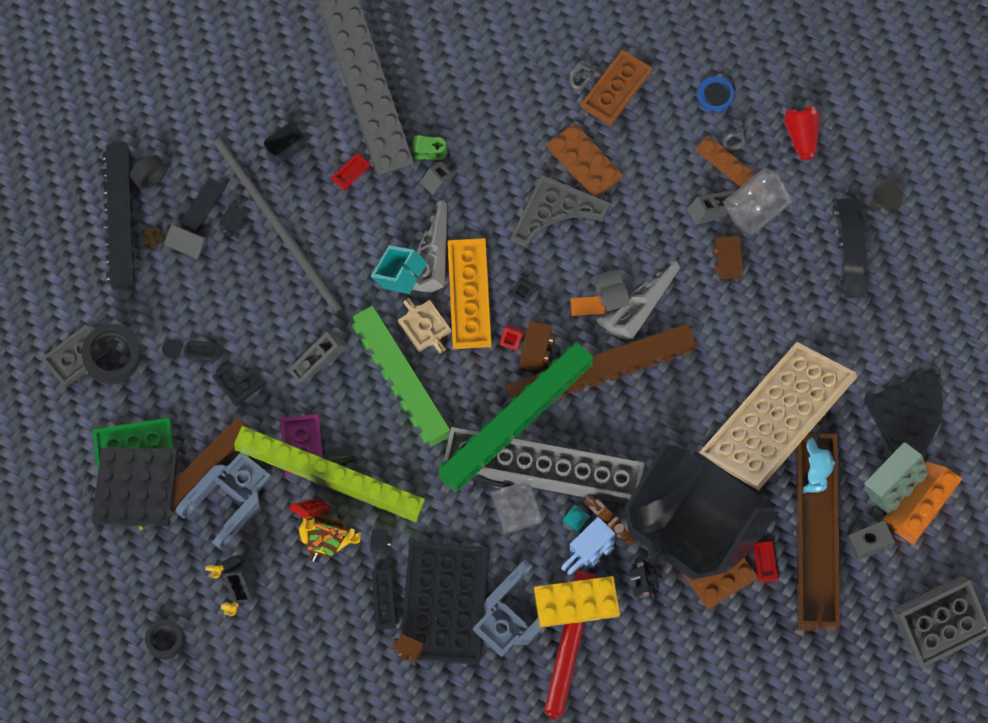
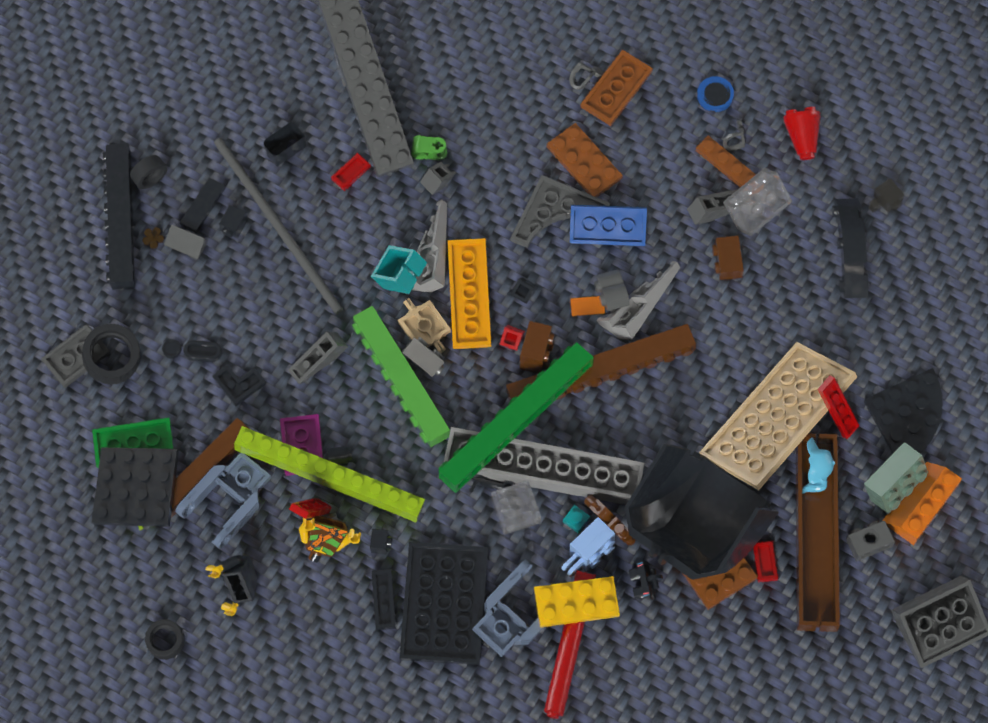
reddish brown brick [391,634,424,666] -> none
none -> brick [402,337,444,377]
none -> blue plate [570,205,647,246]
none -> red tile [817,375,860,439]

